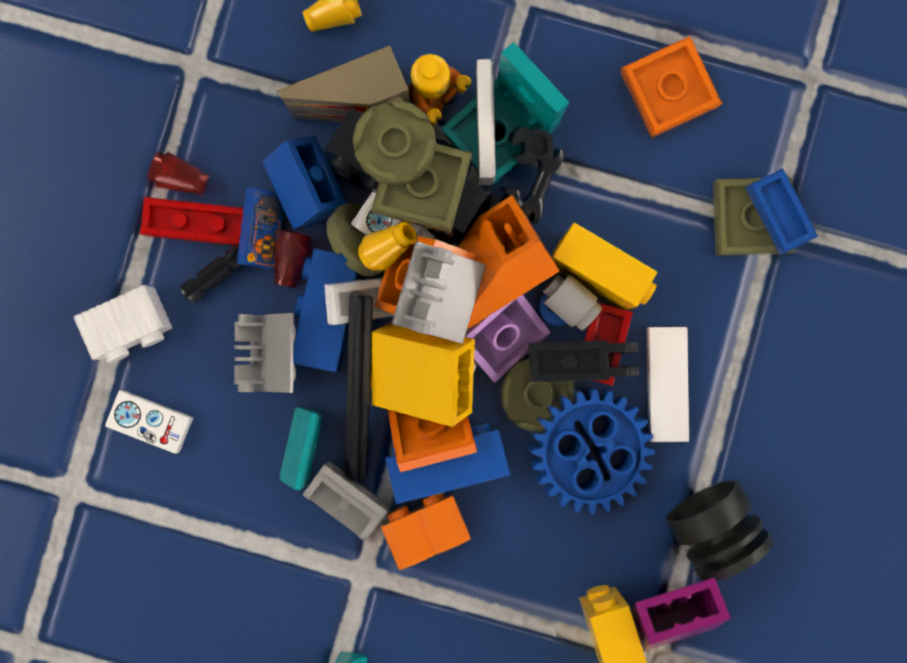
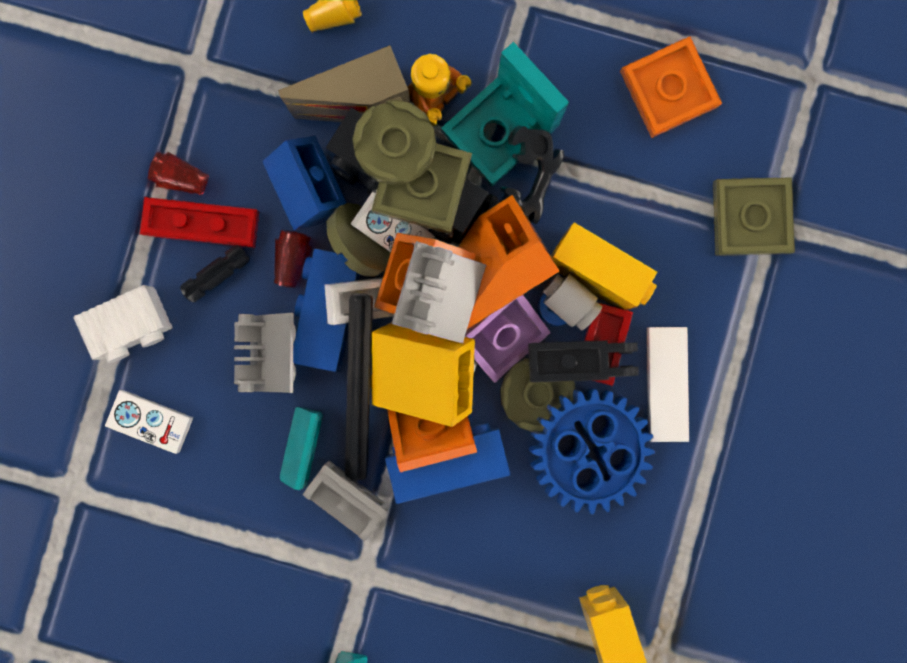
tile [237,187,284,270] -> none
yellow cone [358,221,417,271] -> none
orange brick [381,493,471,570] -> none
white tile [476,59,495,185] -> none
magenta brick [631,577,731,652] -> none
pearl dark grey wheel [665,479,773,581] -> none
blue tile [745,168,818,255] -> none

